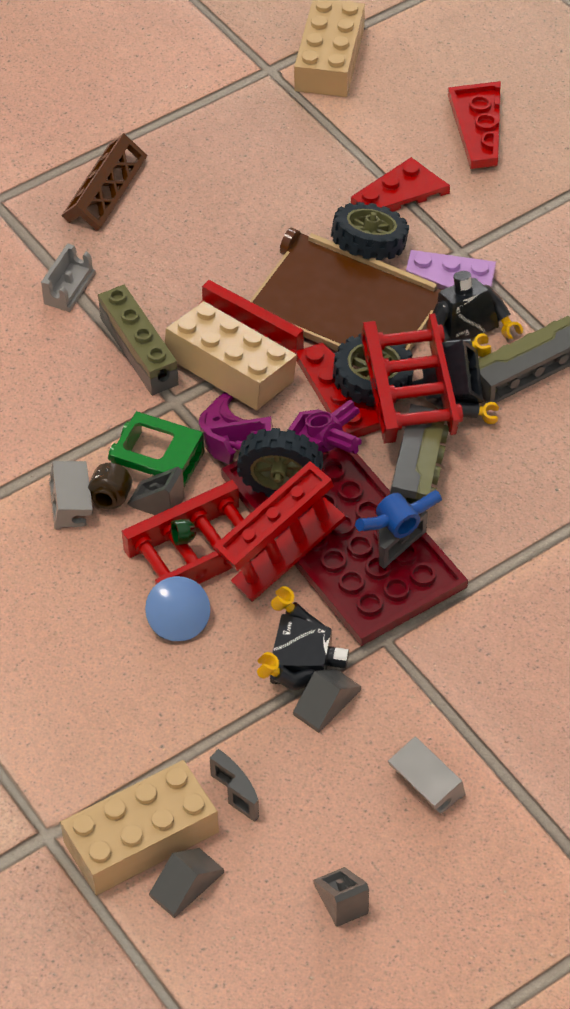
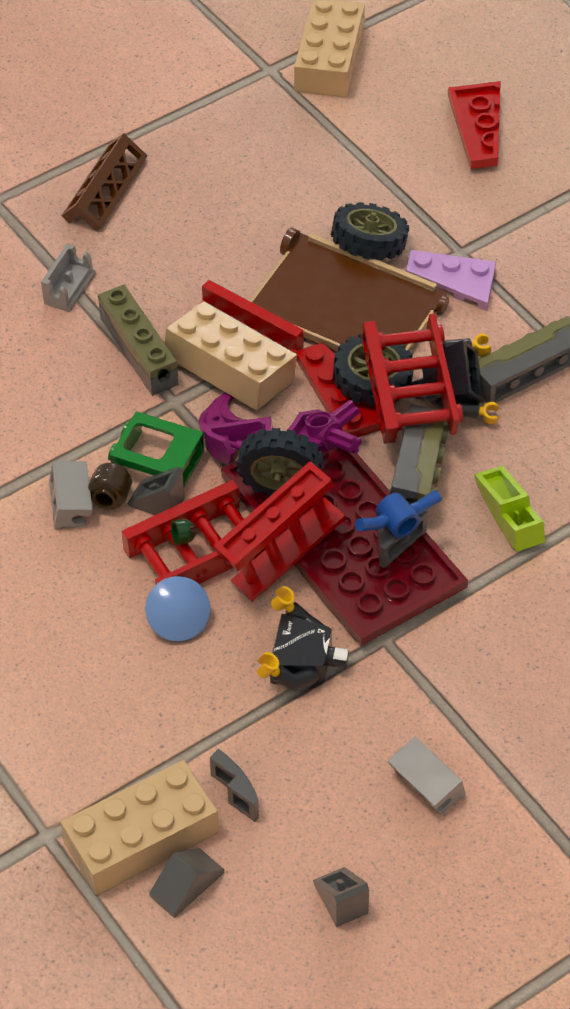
dark grey slope [293,669,362,733] -> none
red wing [351,157,450,212] -> none
black torso [432,271,523,341] -> none
none -> lime slope [474,465,545,552]

